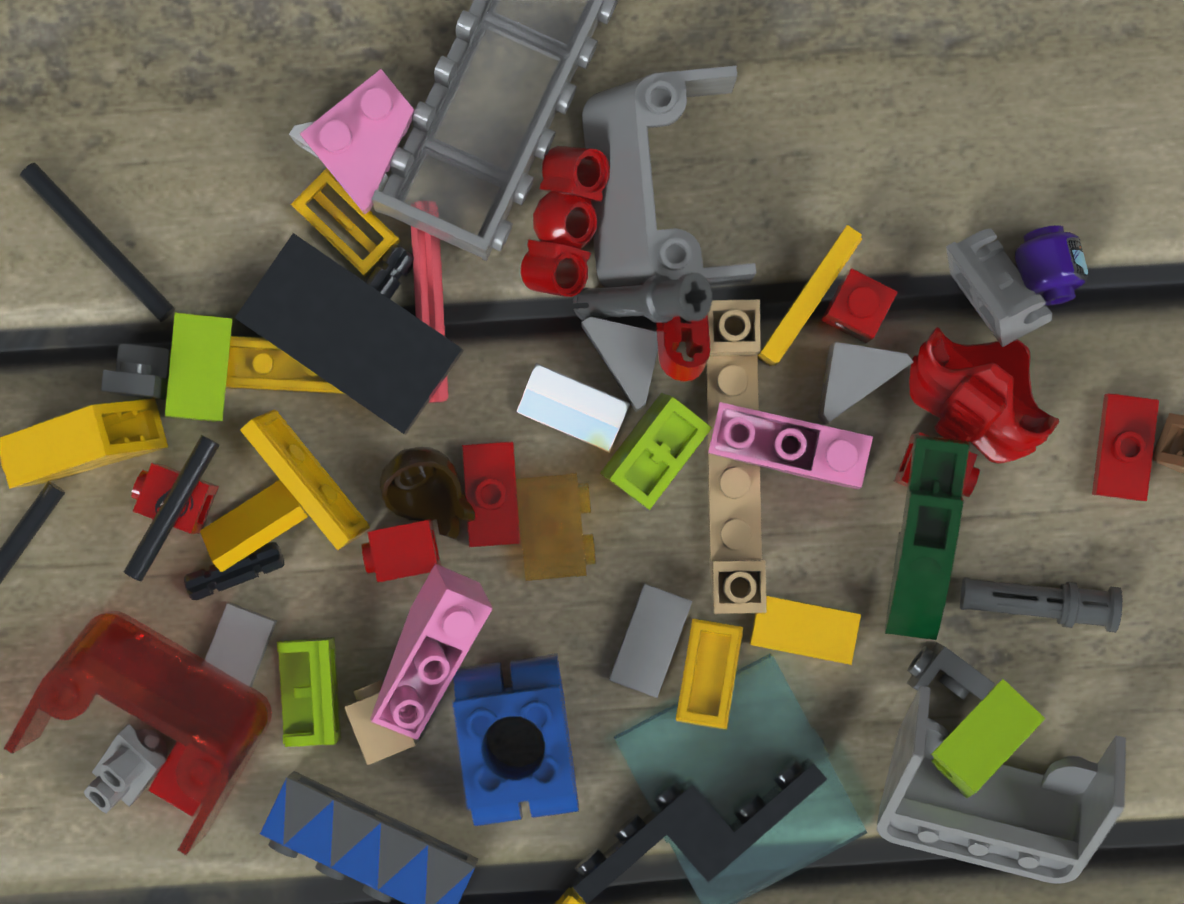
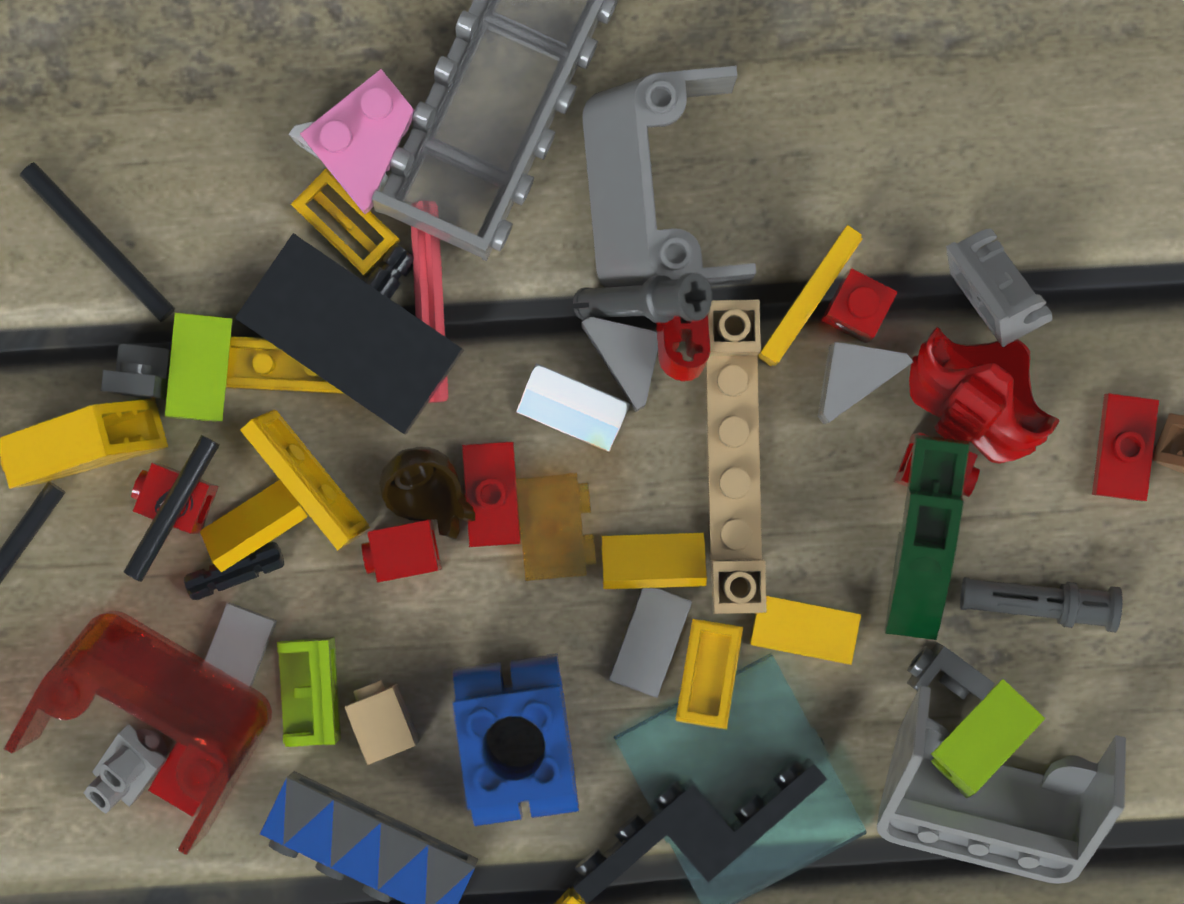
bright pink slope [370,564,493,740] -> none
red piece [520,146,610,297] -> none
lime hinge [600,393,712,510] -> none
bright pink slope [708,402,873,489] -> none
dark purple head [1015,225,1088,305] -> none
none -> yellow tile [602,533,707,590]

